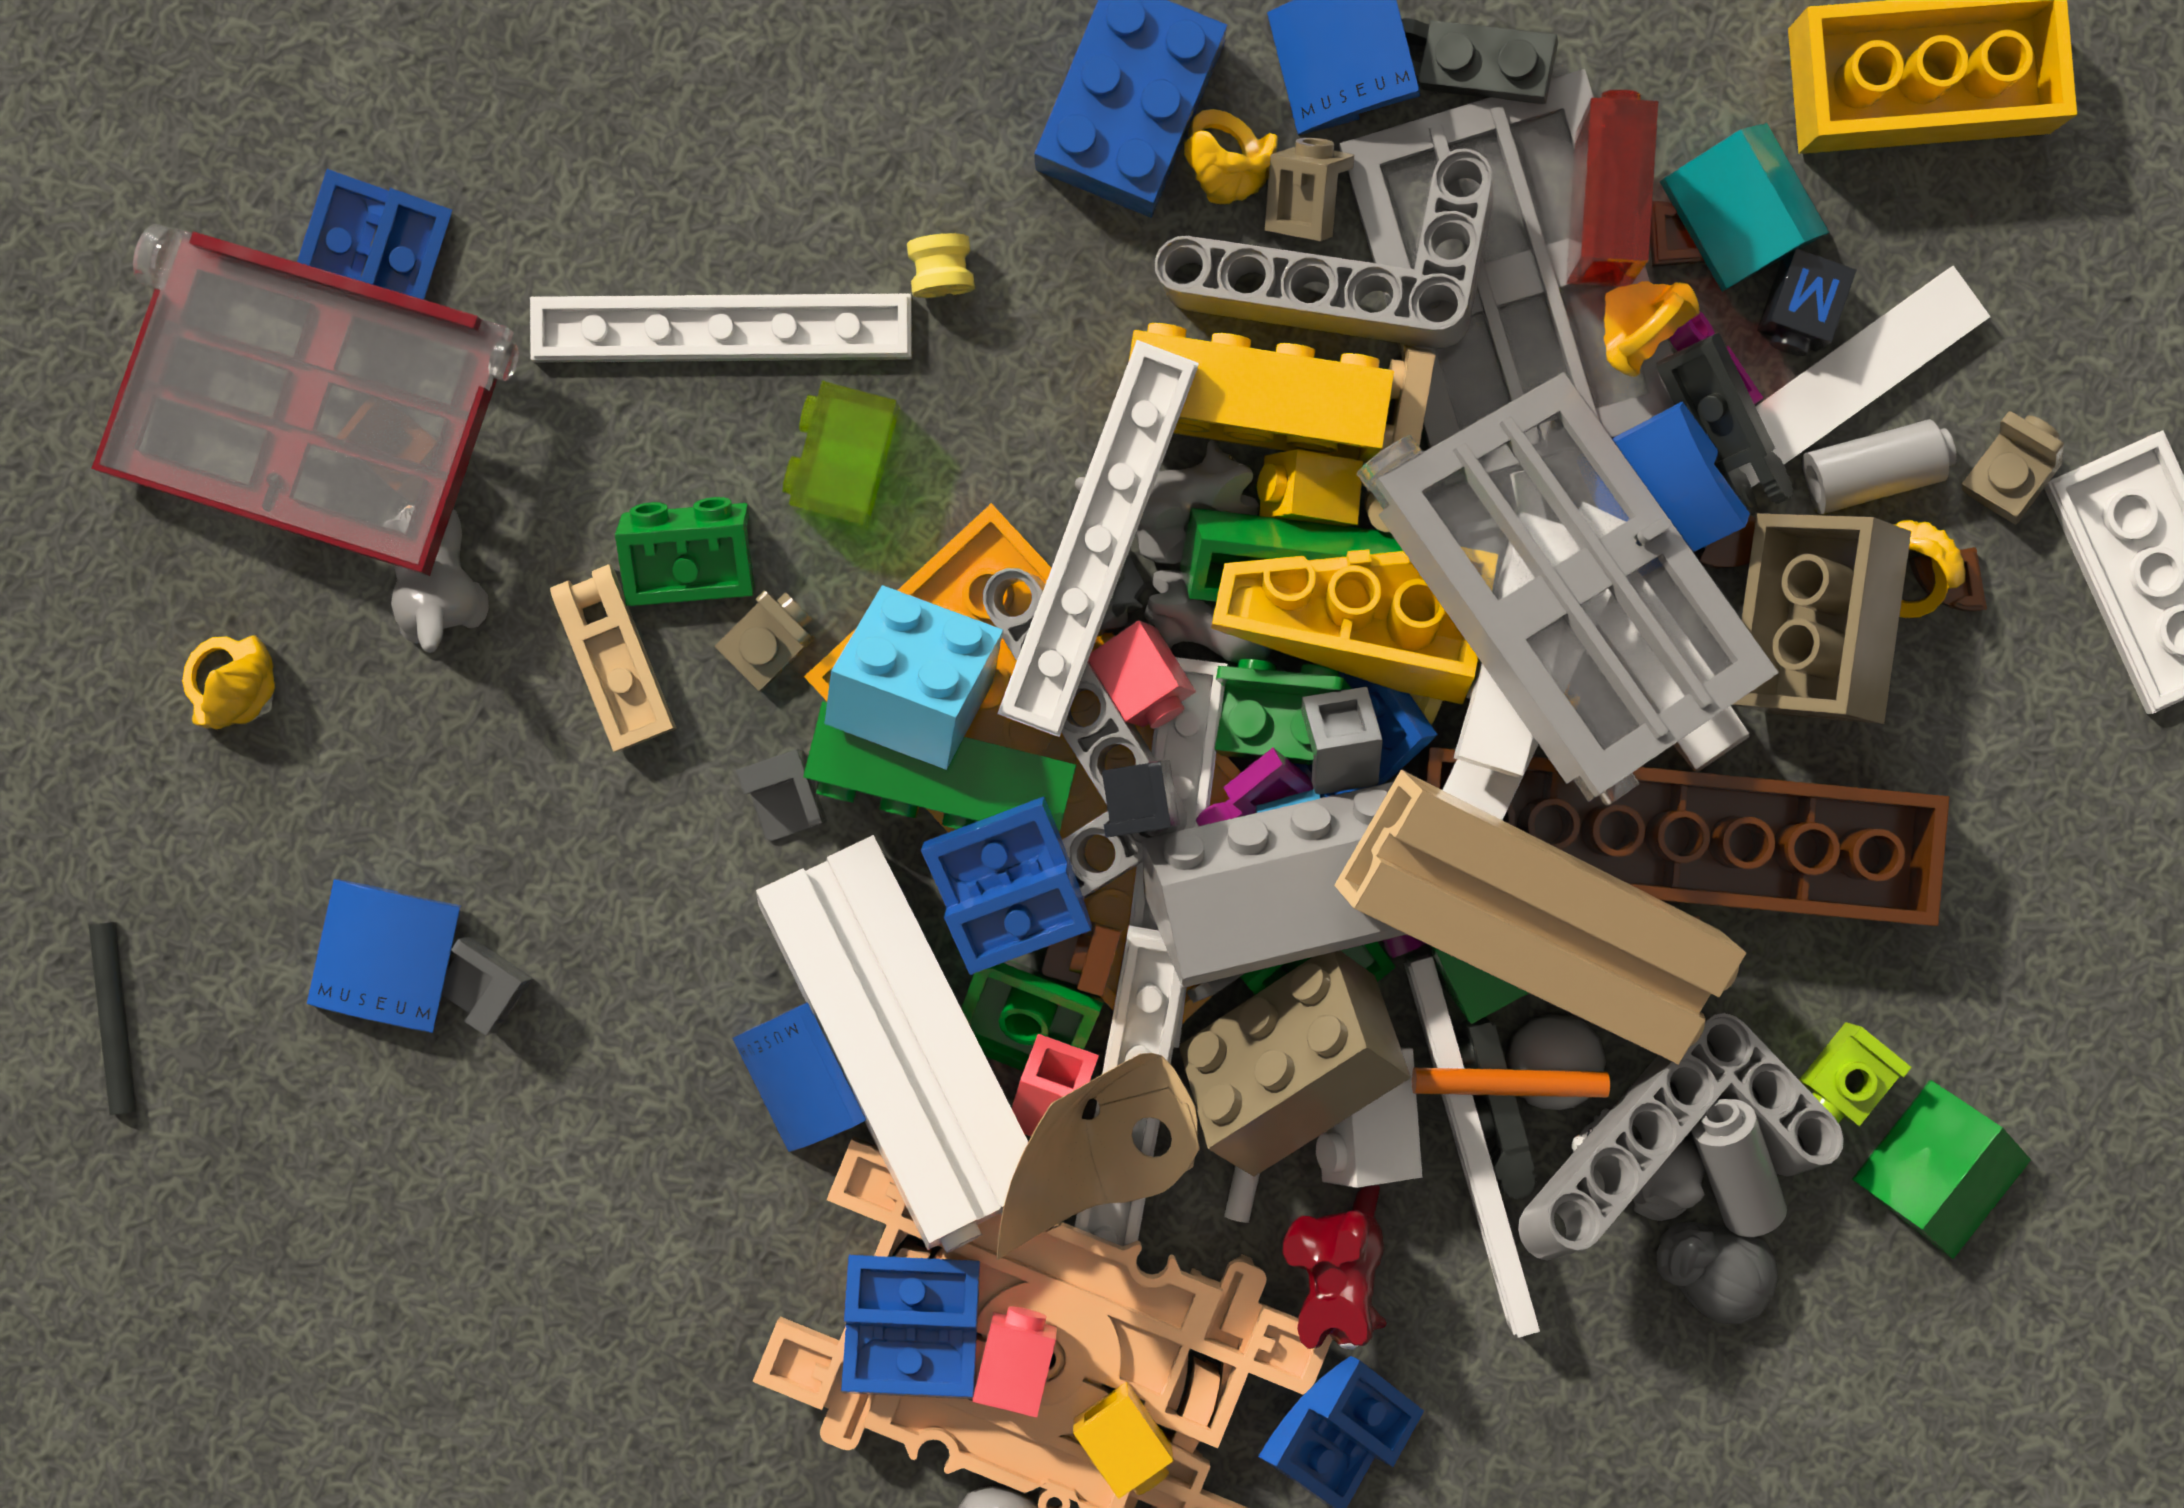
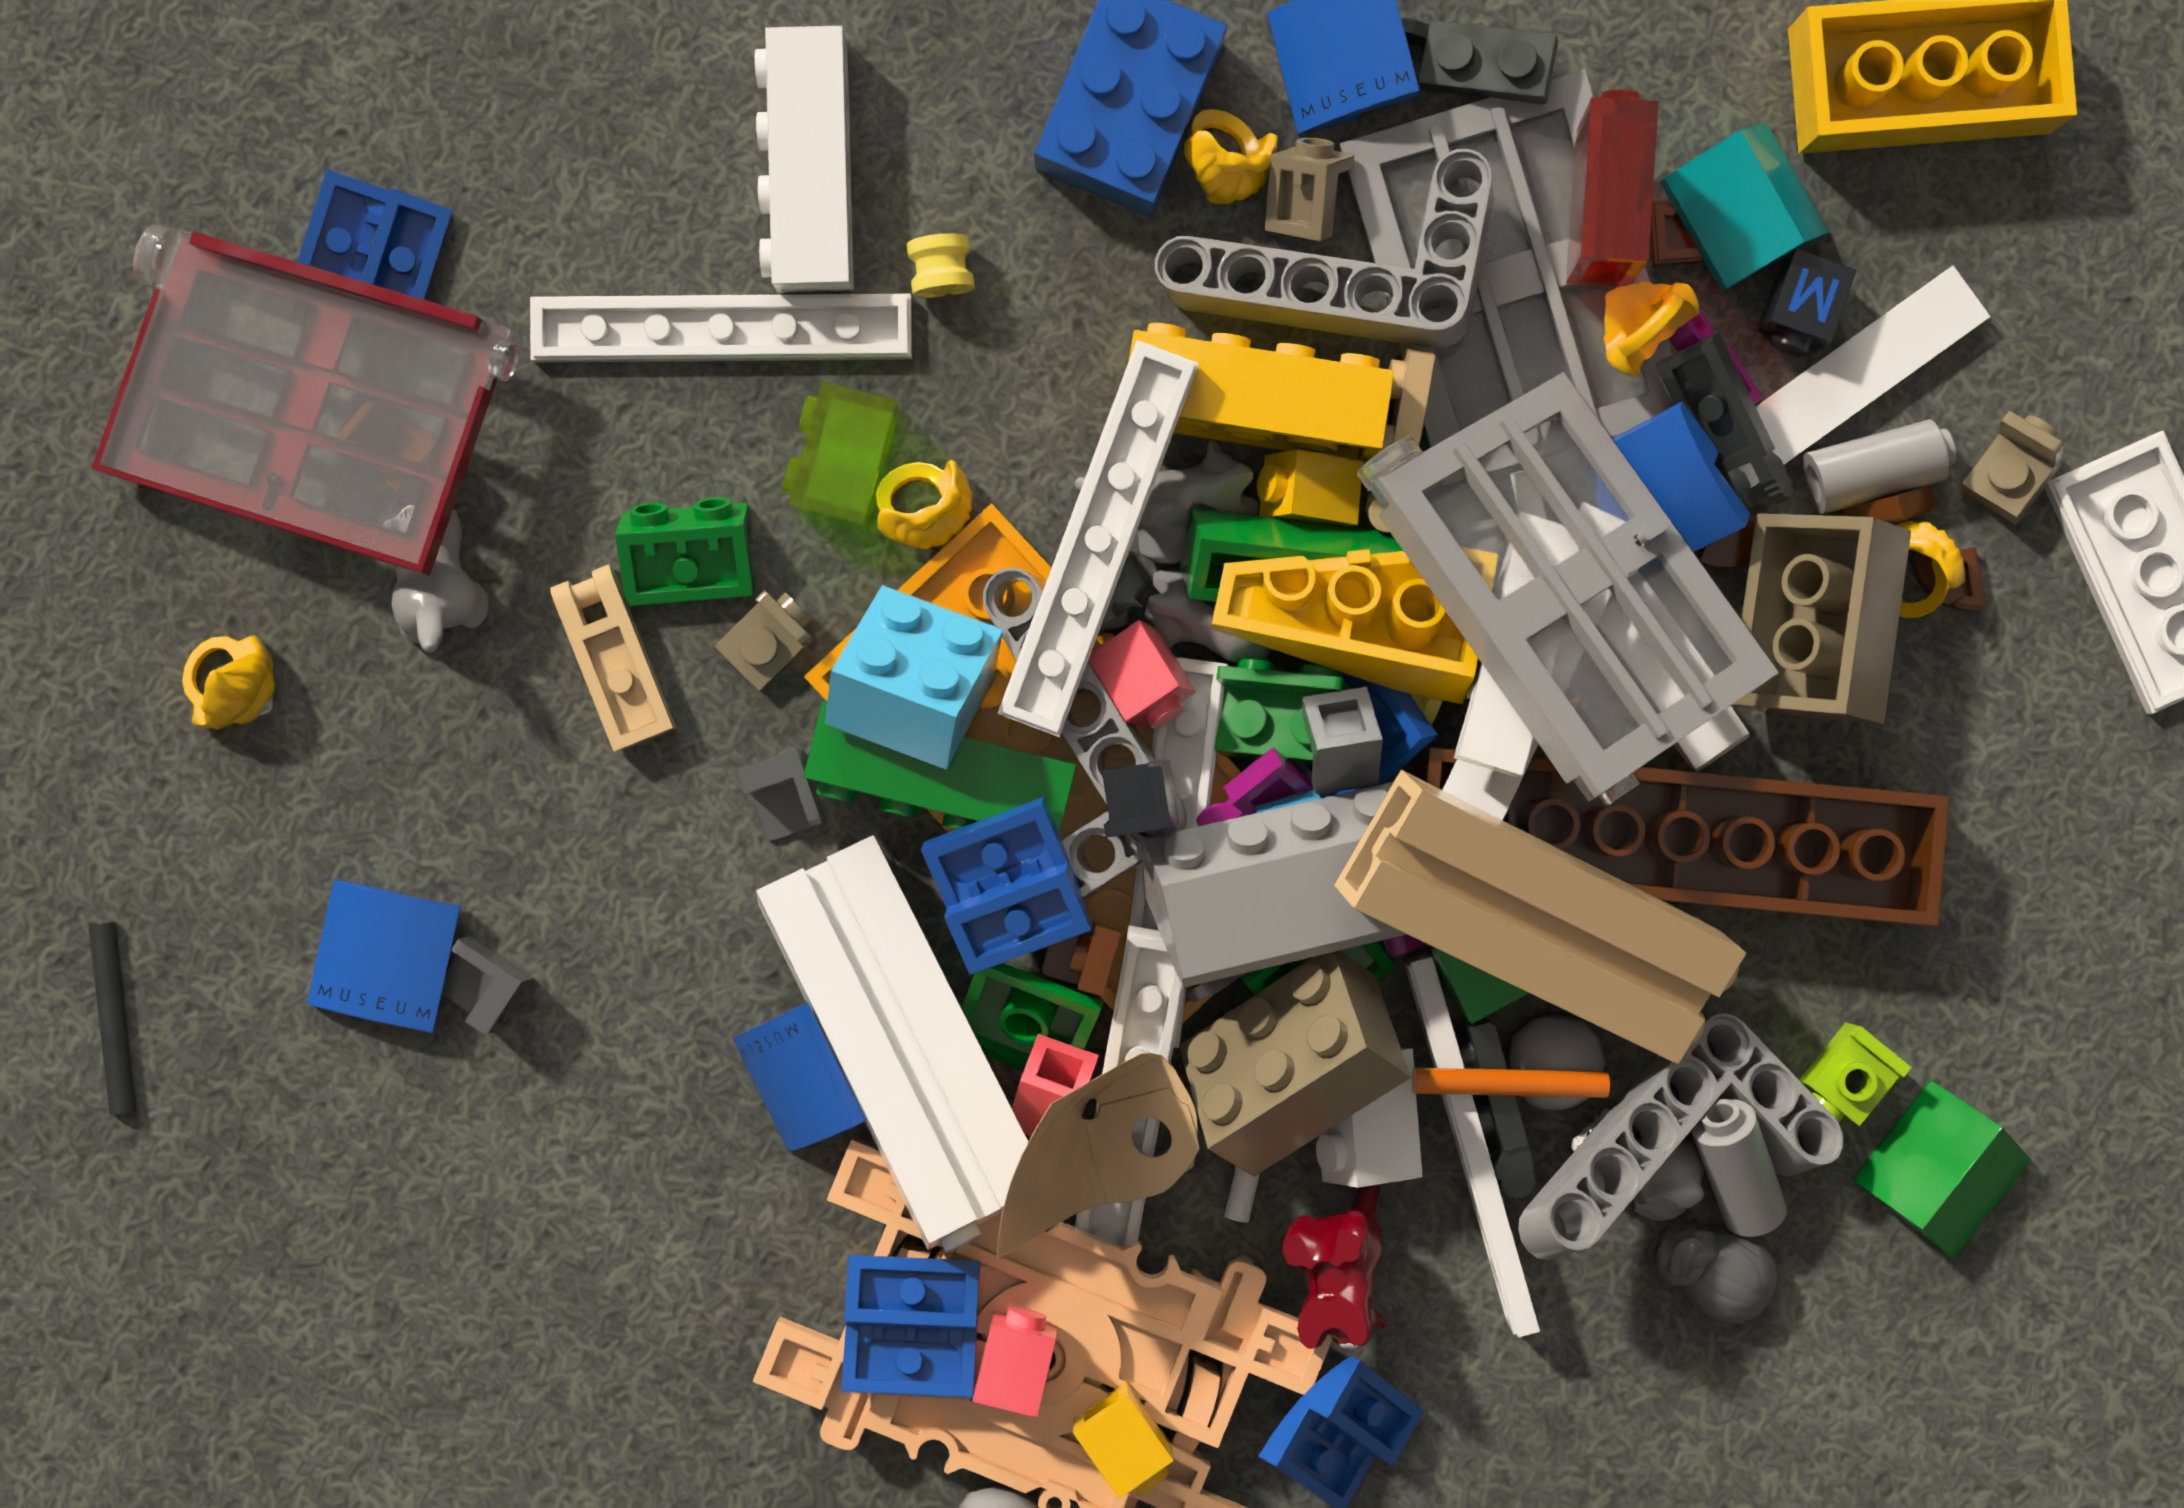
none -> white brick [755,26,854,294]
none -> yellow piece [876,460,973,550]
none -> reddish brown tile [1843,485,1936,523]

